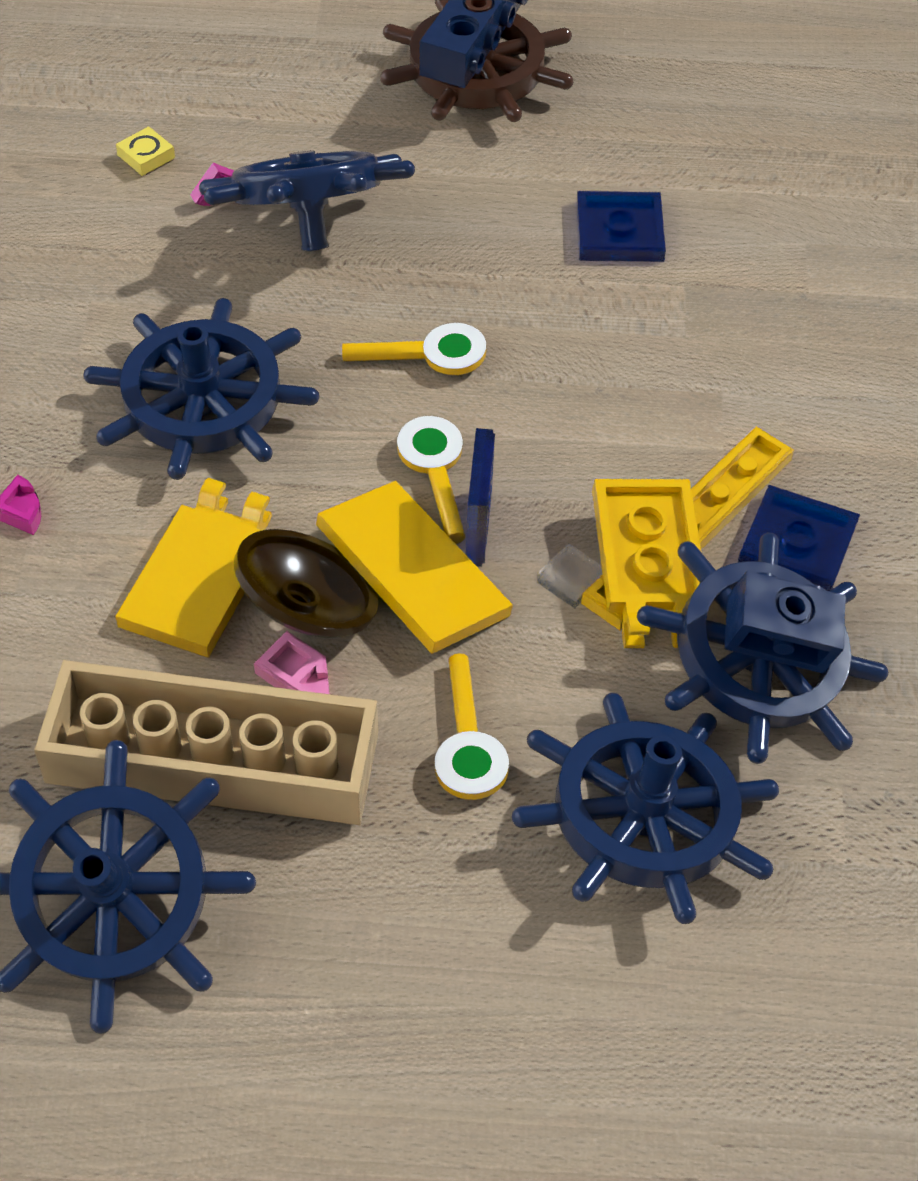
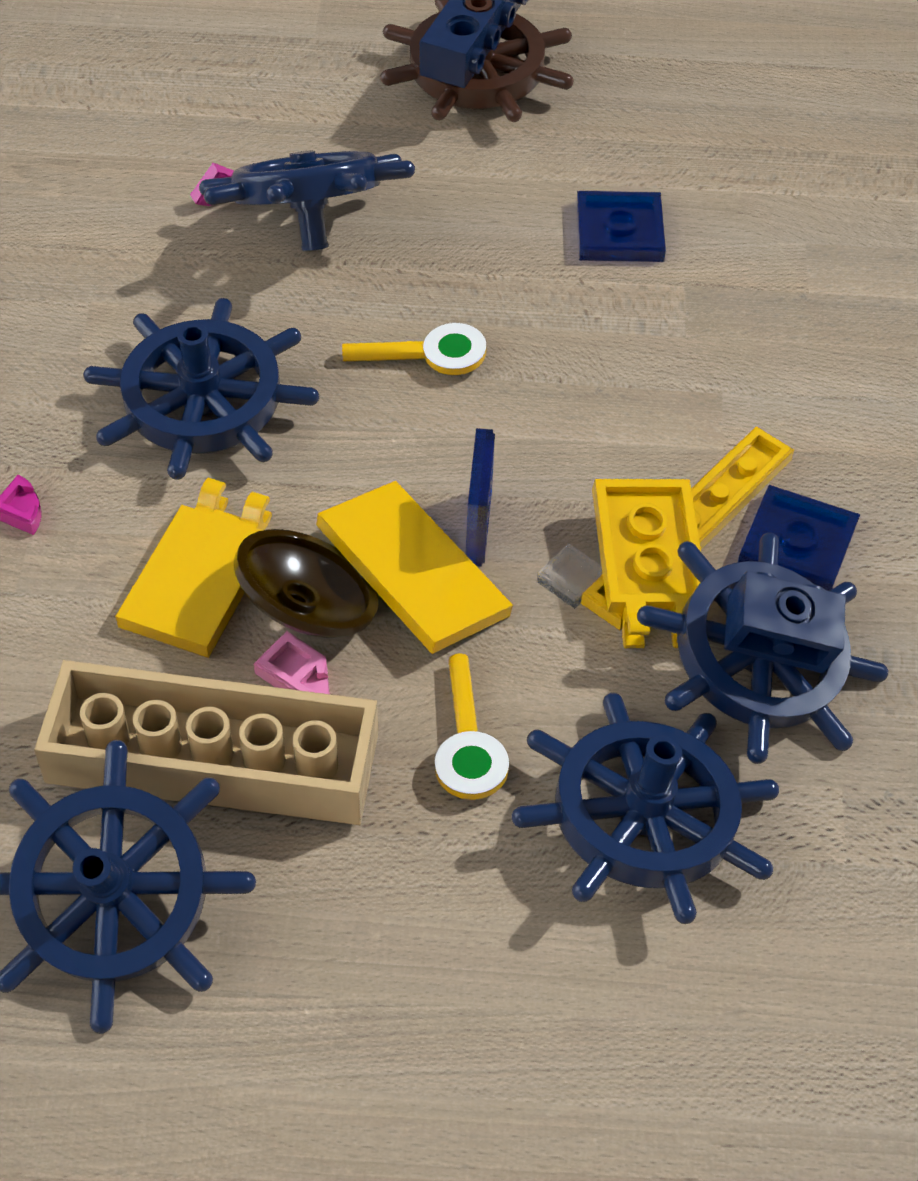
light yellow tile [116,126,175,176] -> none
piece [397,416,466,544] -> none

